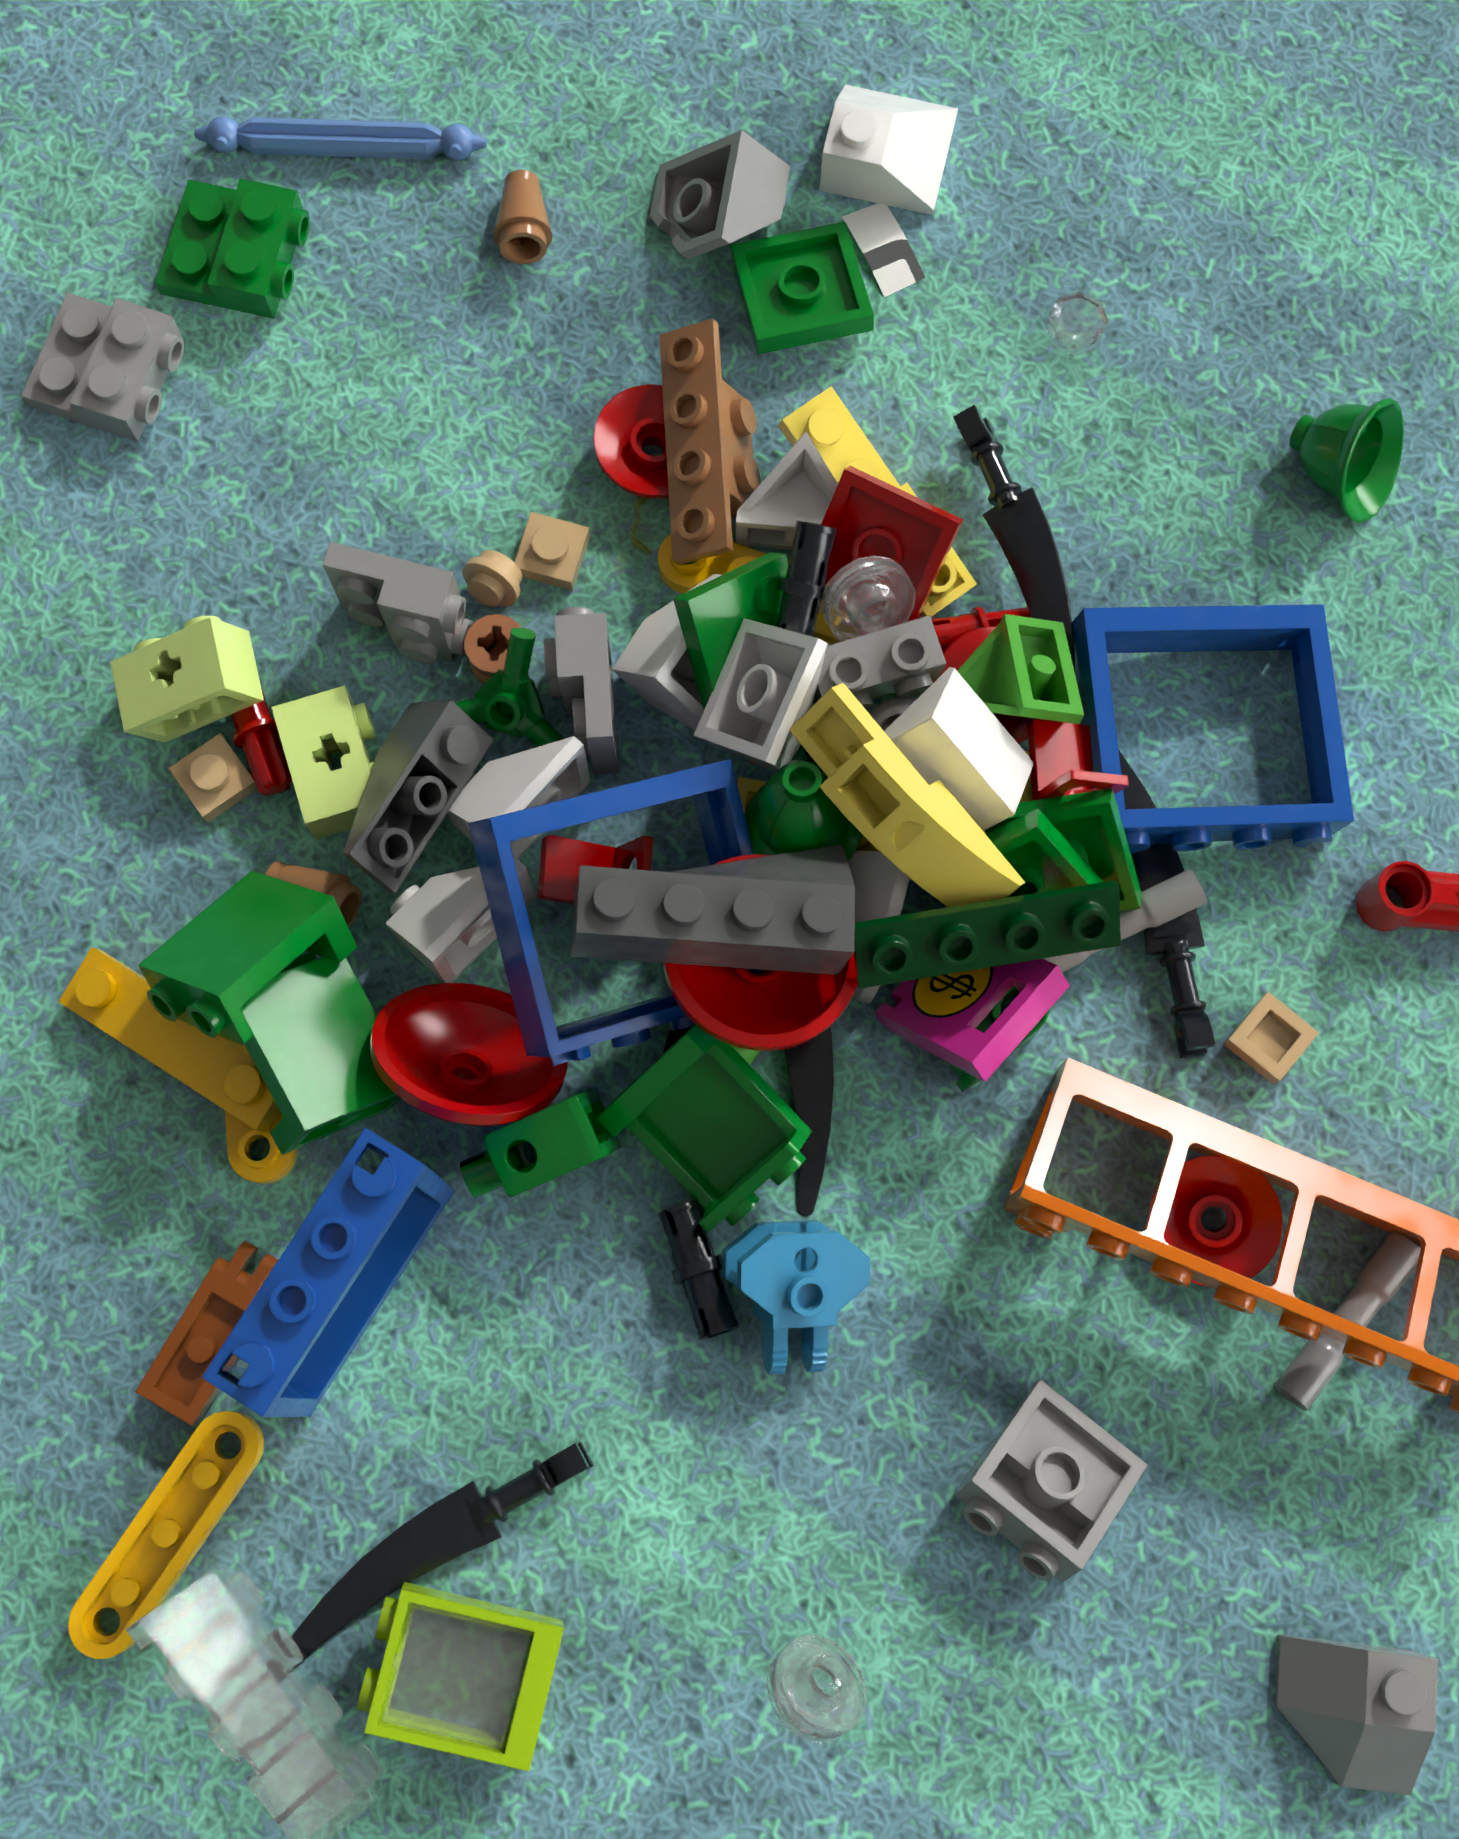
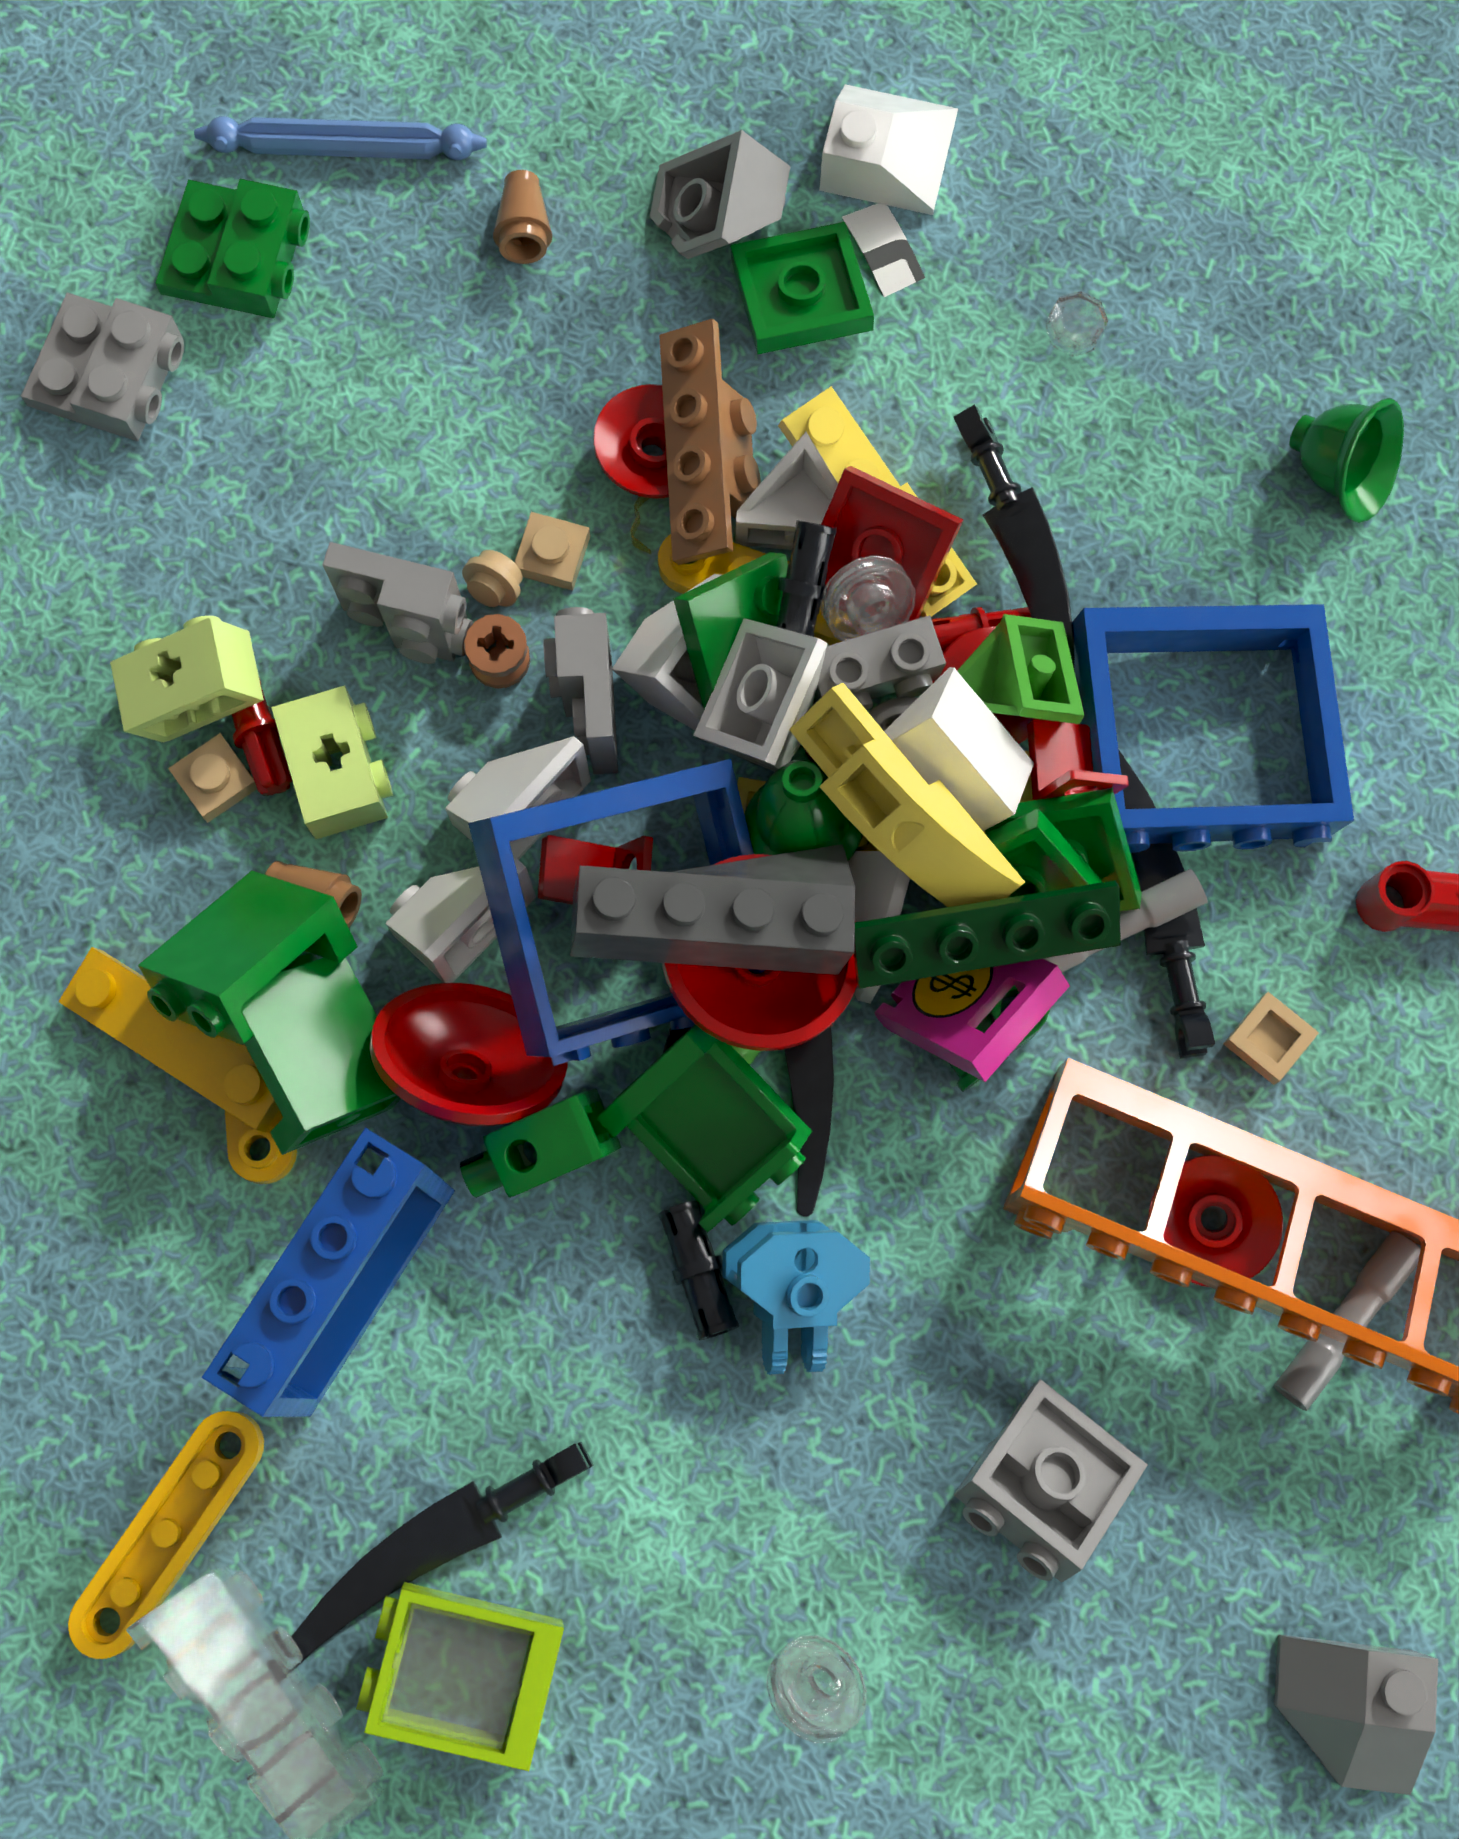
dark orange hinge [135,1241,279,1426] -> none
dark grey slope [343,700,494,893] -> none
green piece [455,628,564,747] -> none

